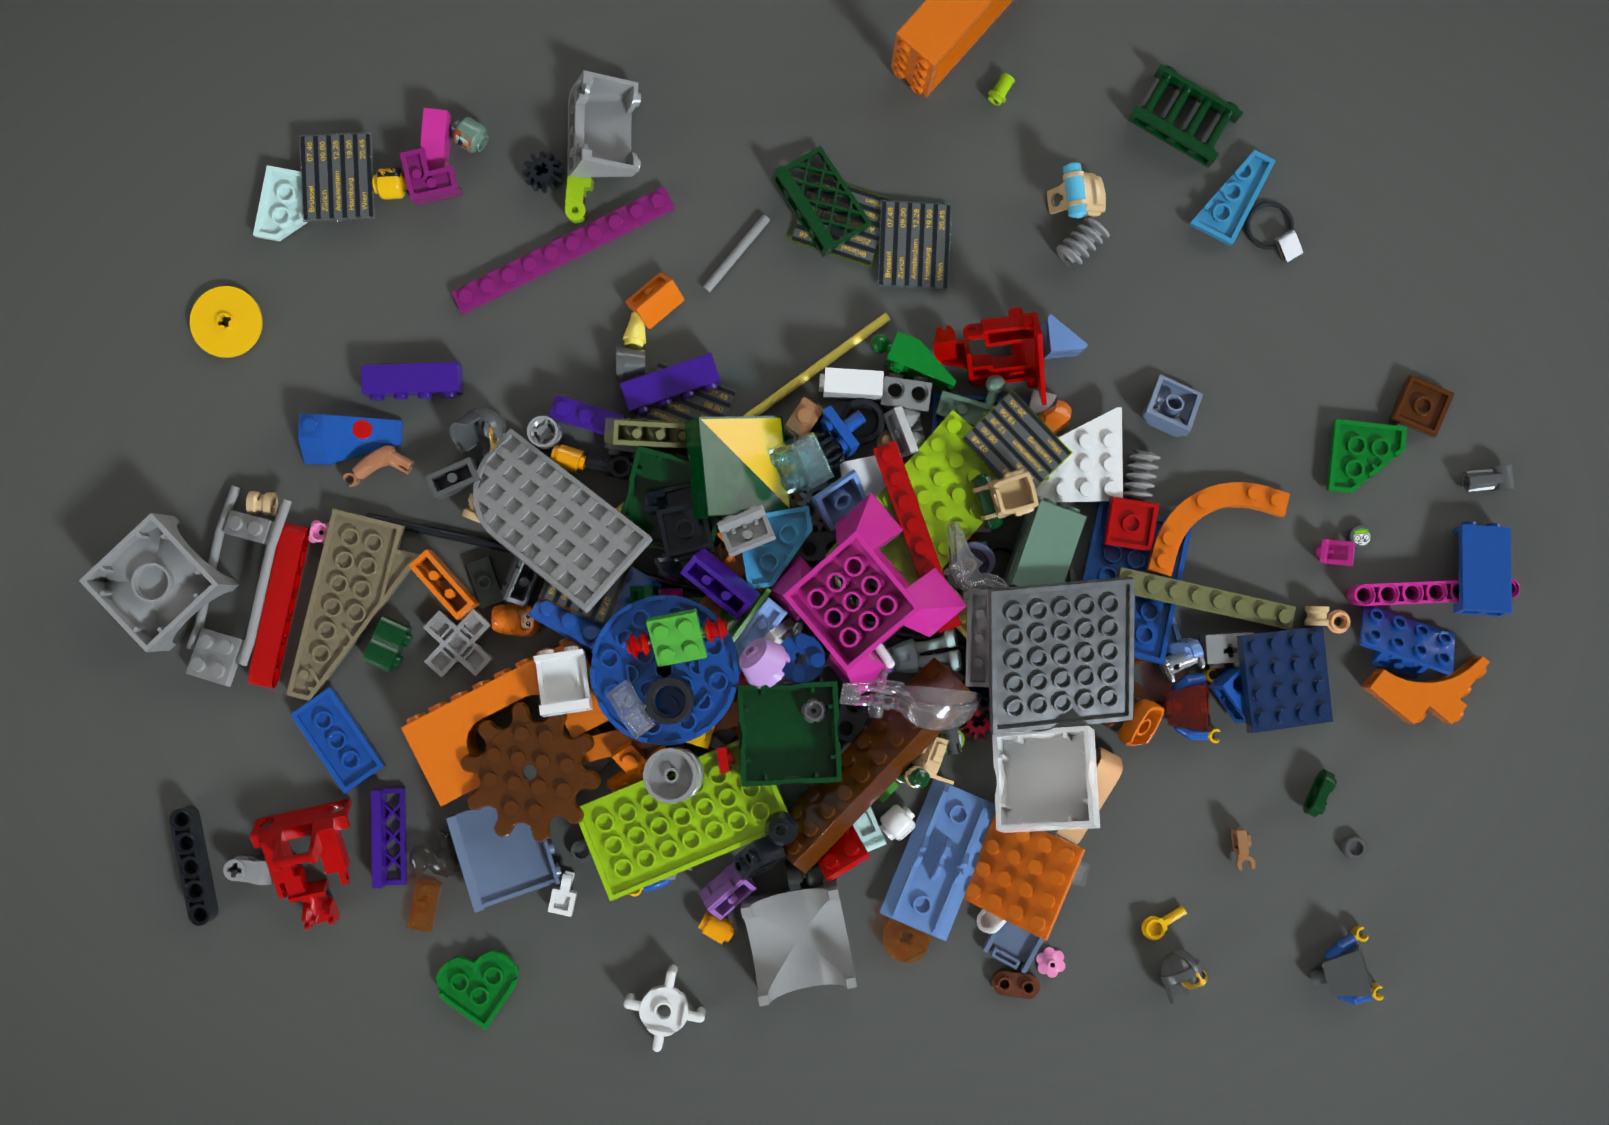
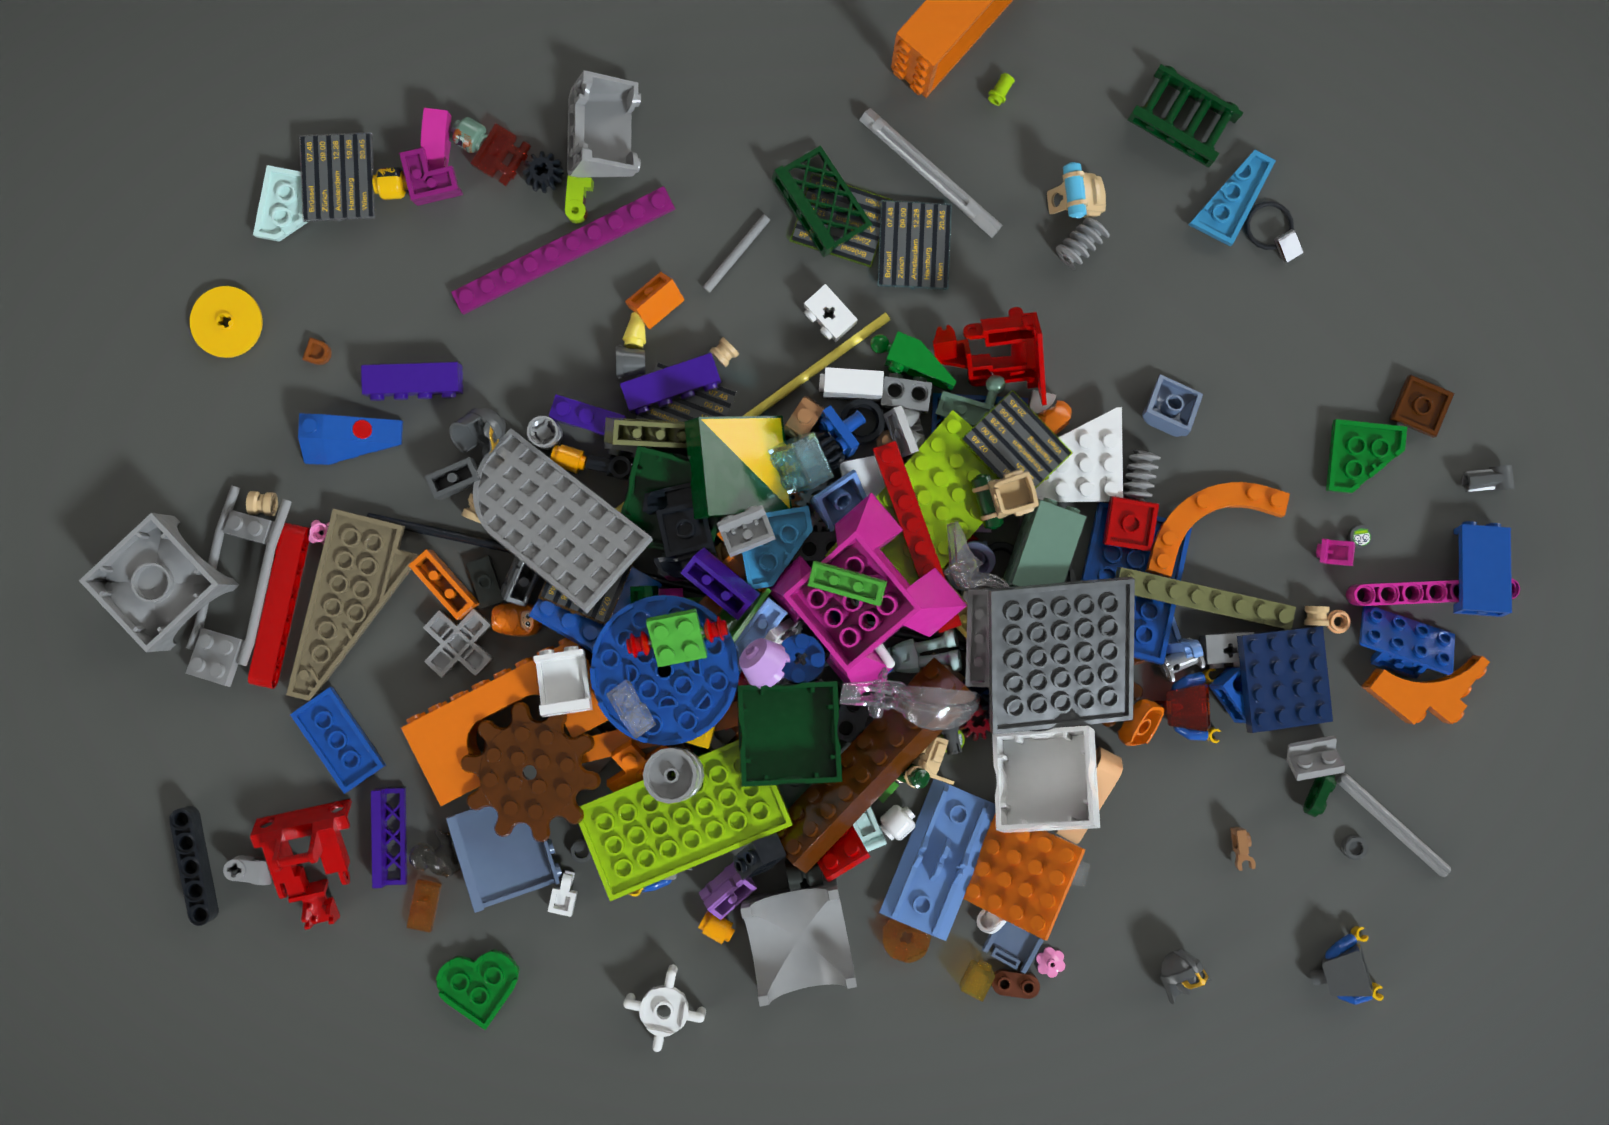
nougat arm [343,445,415,487] -> none
dark green brick [362,616,413,672] -> none
black tyre [645,676,695,725] -> none
red plate [716,745,735,773] -> none
black cone [765,811,799,846] -> none
flat silver plate [801,698,826,723] -> none
medium blue slope [1040,314,1088,359] -> none
yellow plate [1141,906,1187,940] -> none
none -> dark orange tile [302,337,332,365]
none -> clear red plate [471,123,531,186]
none -> tan wheel [709,337,739,368]
none -> white brick [804,284,858,342]
none -> bright green tile [807,561,887,606]
none -> light grey piece [859,108,1003,238]
none -> clear yellow brick [959,959,996,1002]
none -> light grey bracket [1287,736,1345,781]
none -> light grey axle [1337,773,1451,877]

